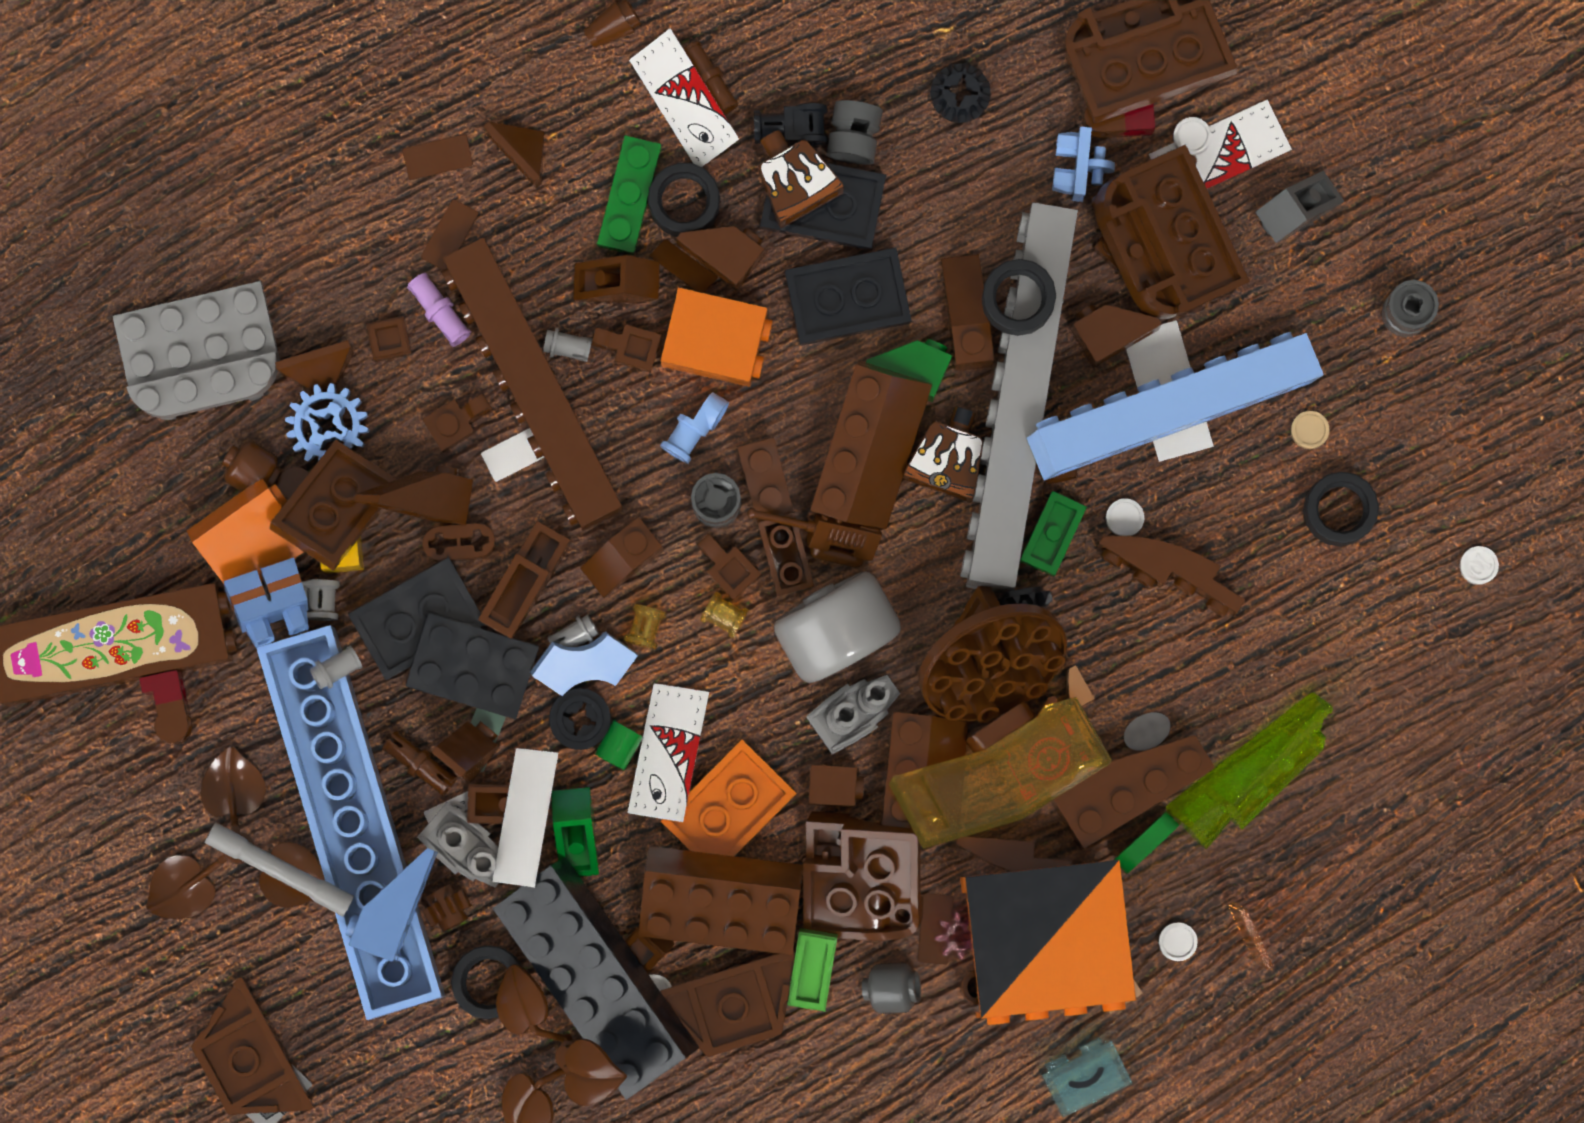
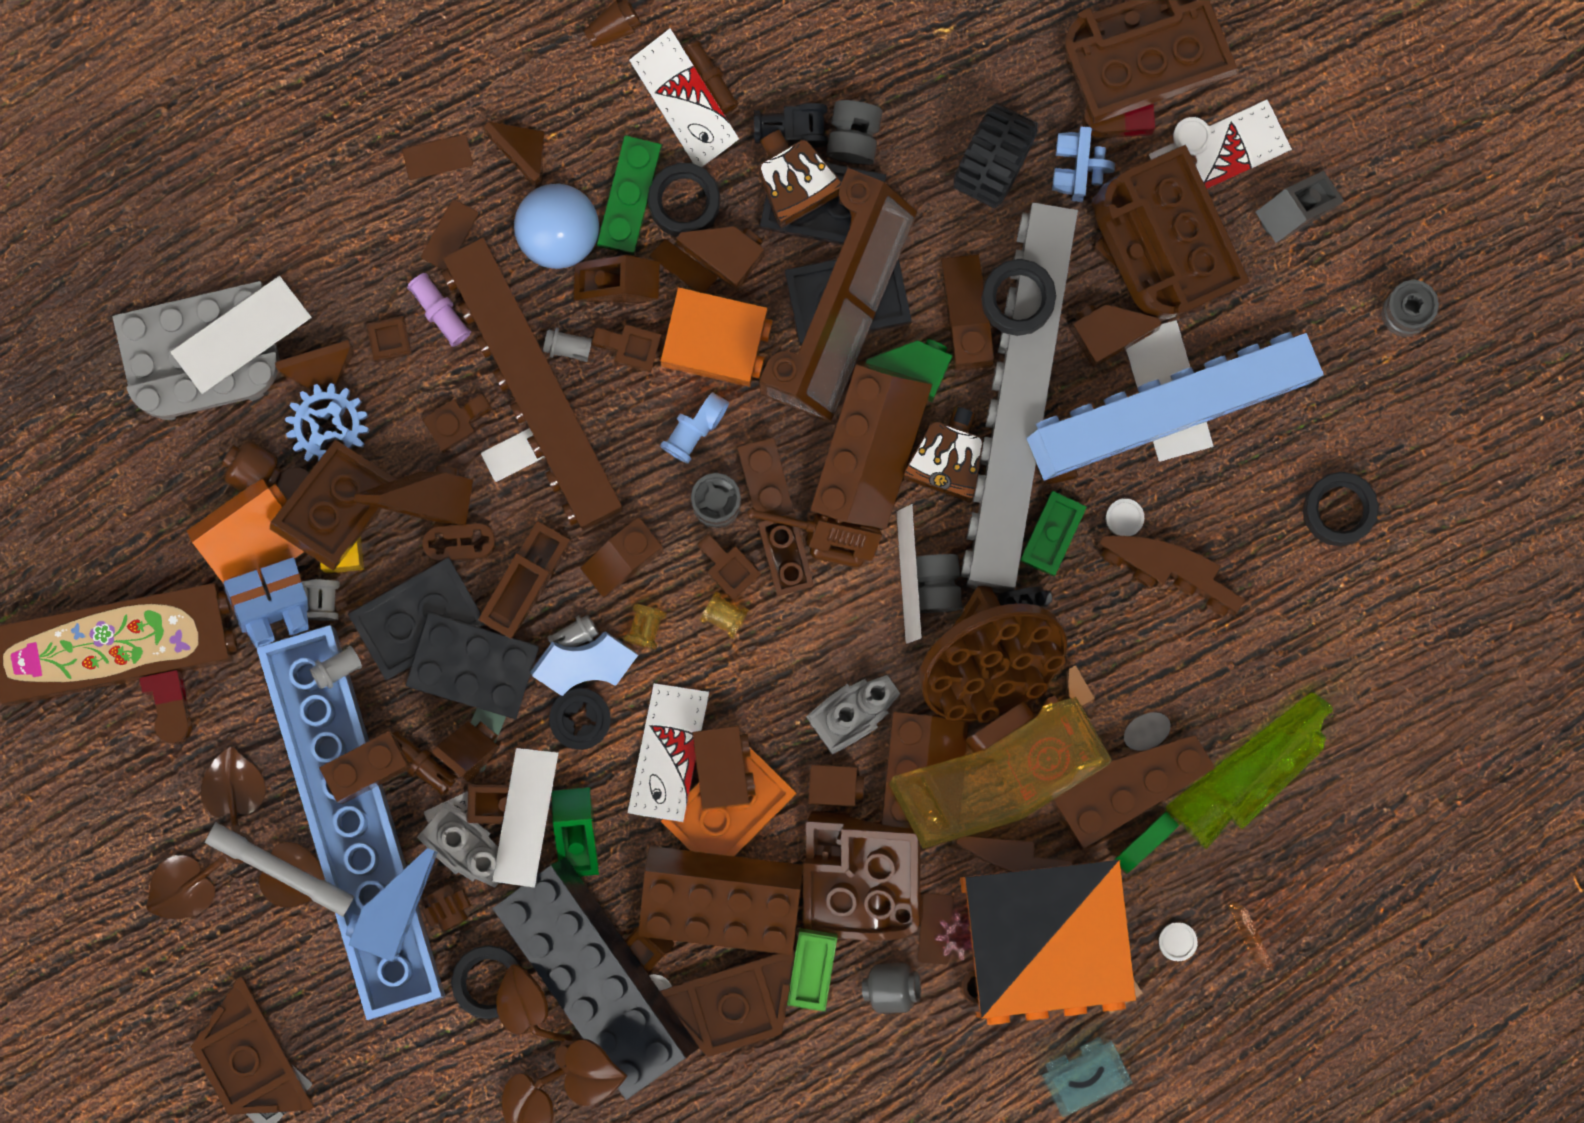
green beam [595,720,643,771] -> none
light grey wheel [774,571,901,683] -> none
black gear [930,62,991,123] -> none
tan piece [1291,411,1329,449] -> none
white piece [1459,546,1499,585] -> none
none -> white sticker [170,276,312,394]
none -> reddish brown brick [319,731,411,804]
none -> light blue piece [514,184,599,269]
none -> reddish brown brick [693,726,756,811]
none -> windscreen [760,168,917,423]
none -> white sticker [896,504,922,644]
none -> dark grey wheel [916,554,963,613]
none -> black tyre [954,103,1038,209]

